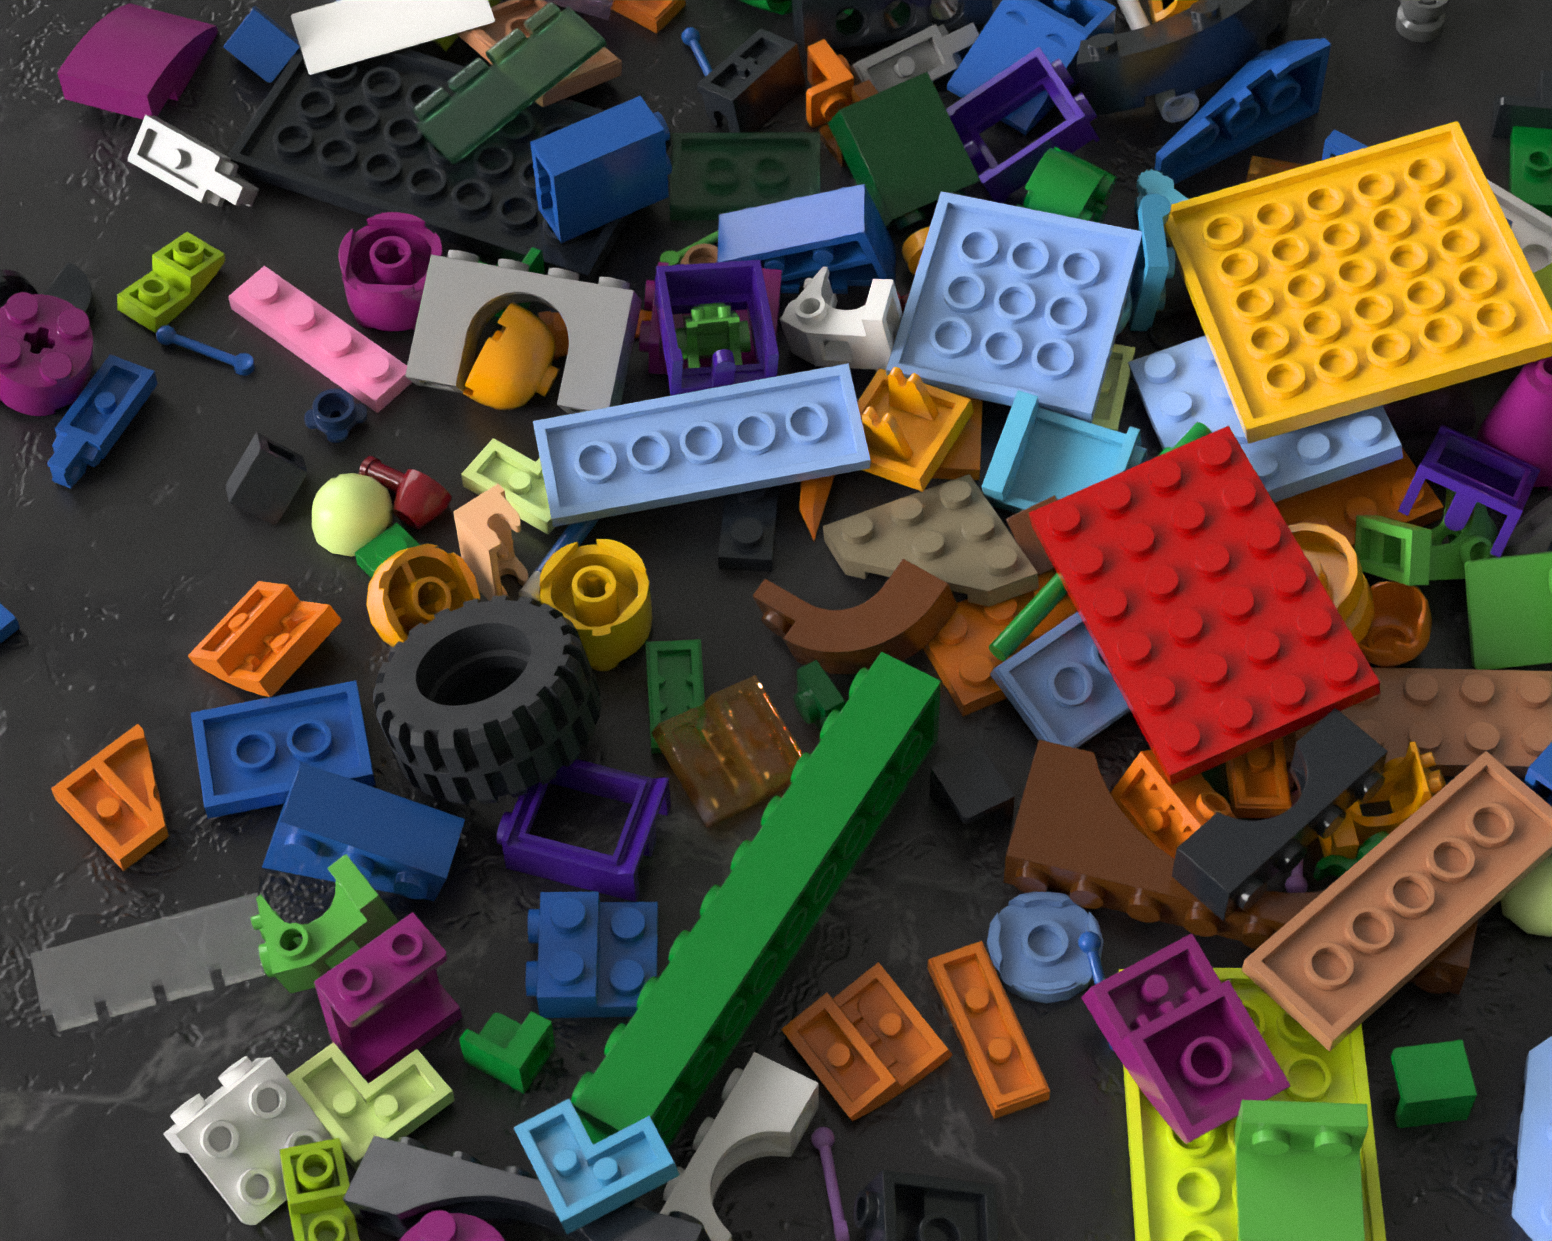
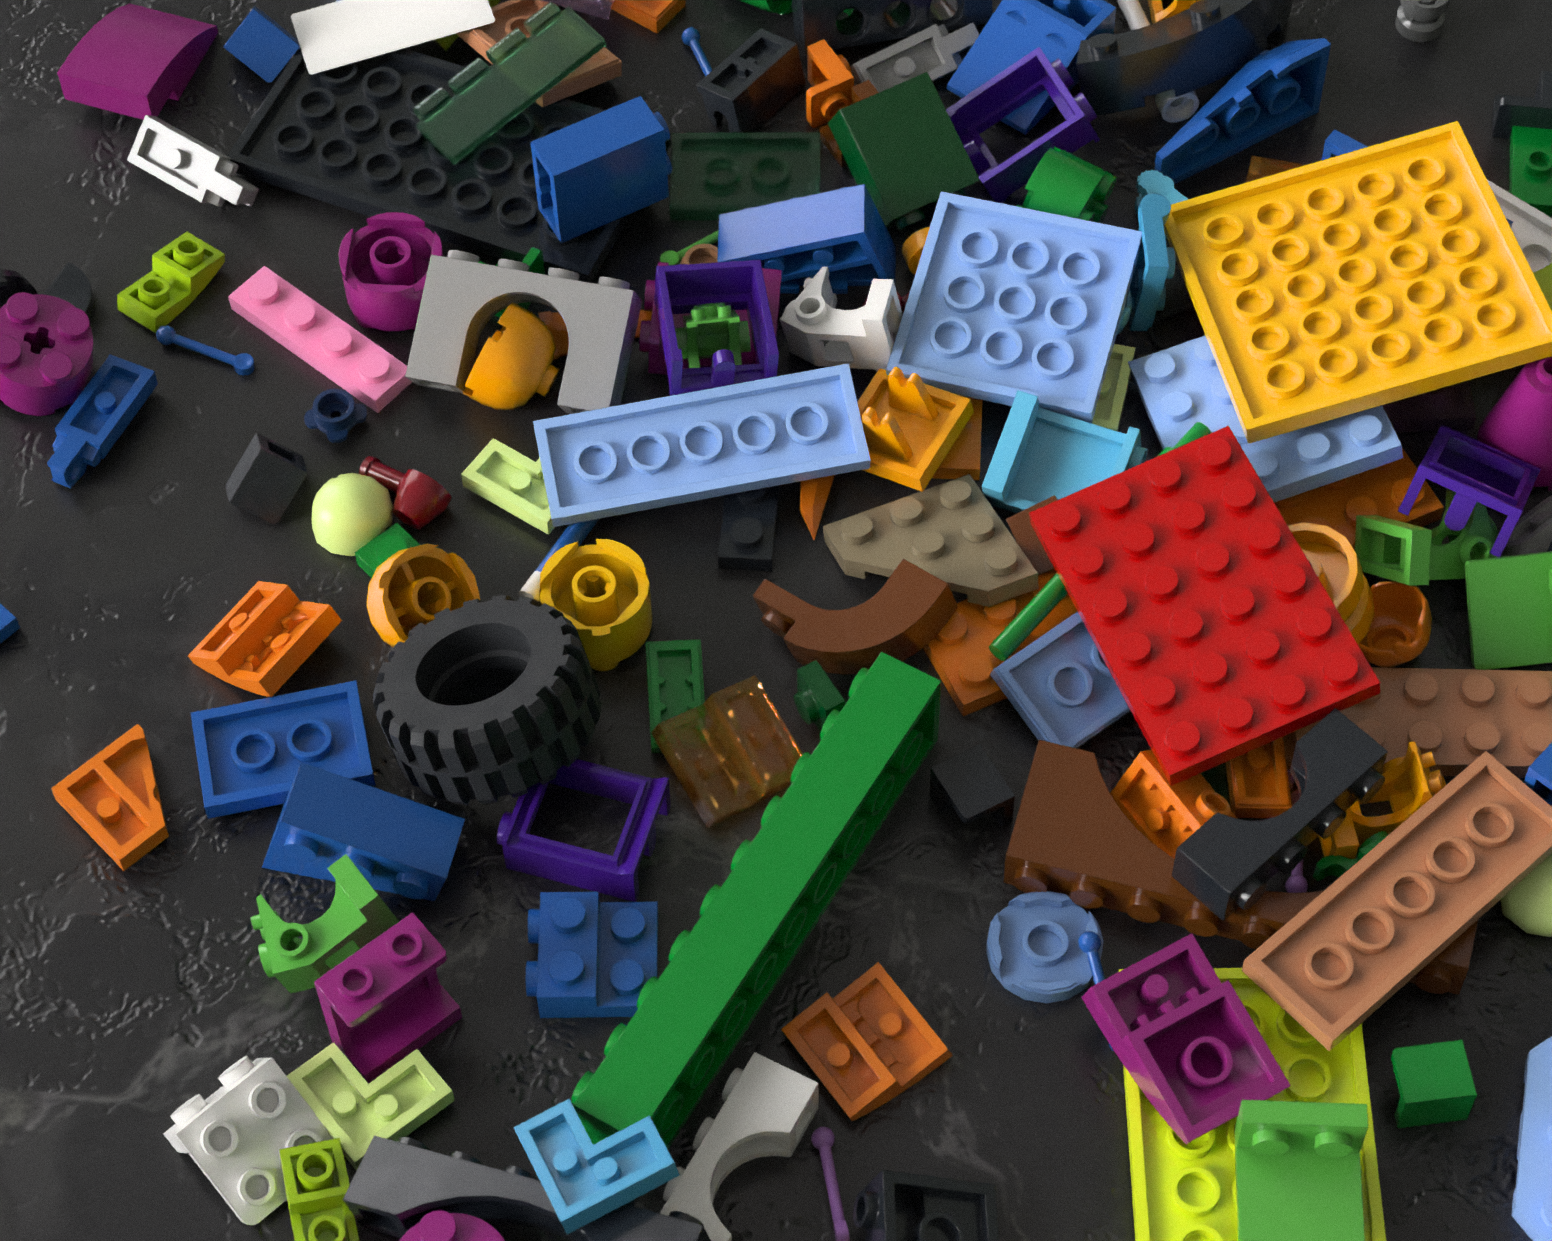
clear windscreen [30,893,266,1032] -> none
light nougat hinge [453,483,529,601] -> none
green panel [459,1011,556,1094] -> none
orange tile [927,941,1050,1119] -> none

